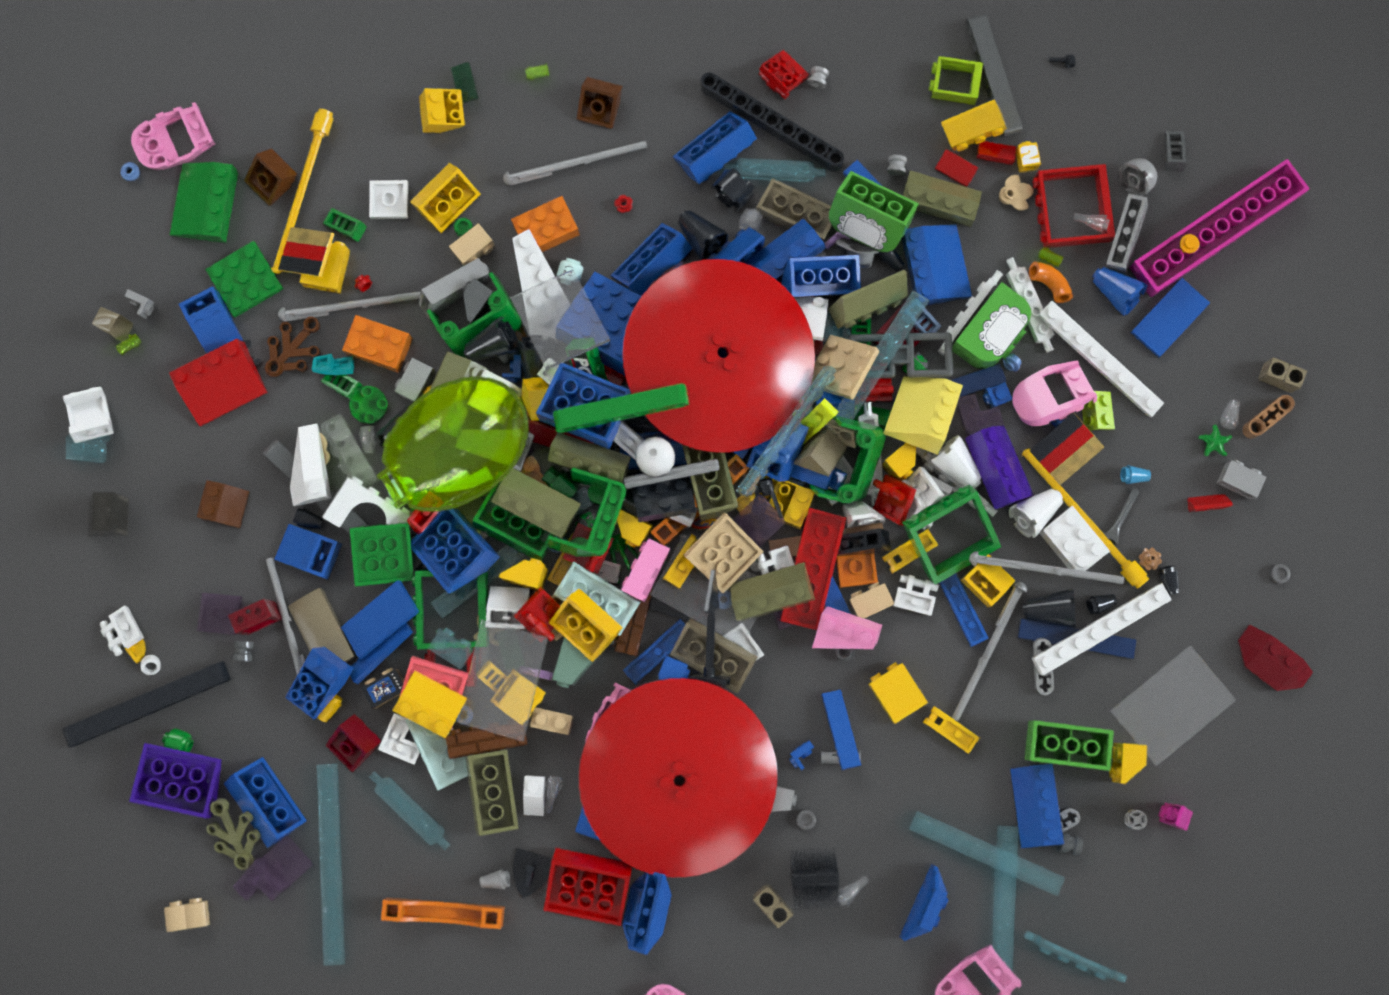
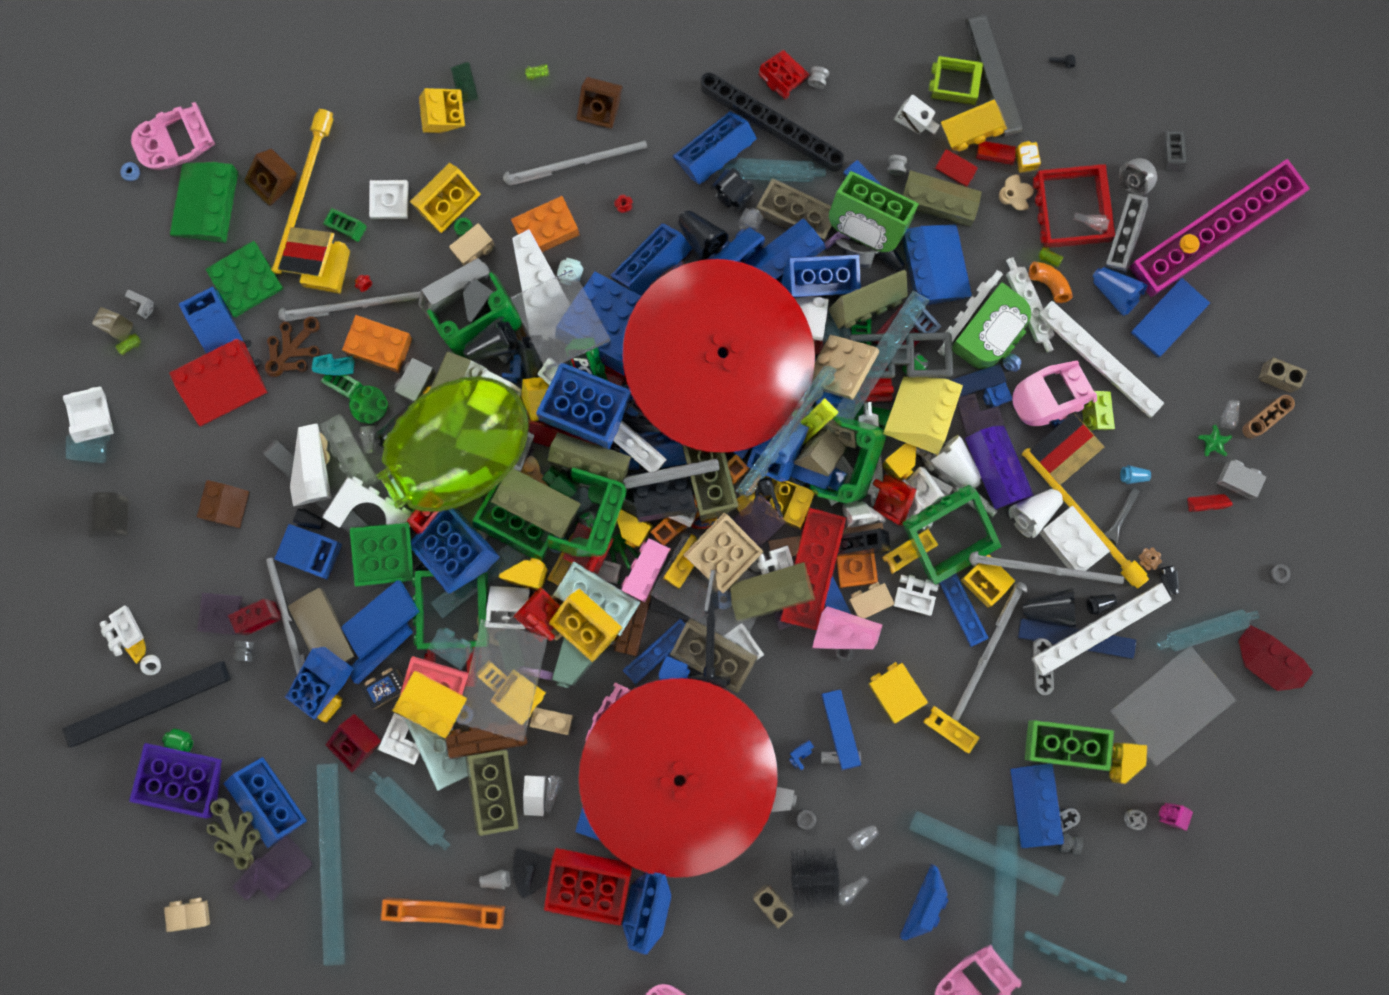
green beam [553,384,689,433] -> none
white cylinder [636,437,675,477] -> none
none -> clear cone [849,825,879,852]
none -> white torso [894,94,940,134]
none -> clear light blue plate [1157,609,1259,652]

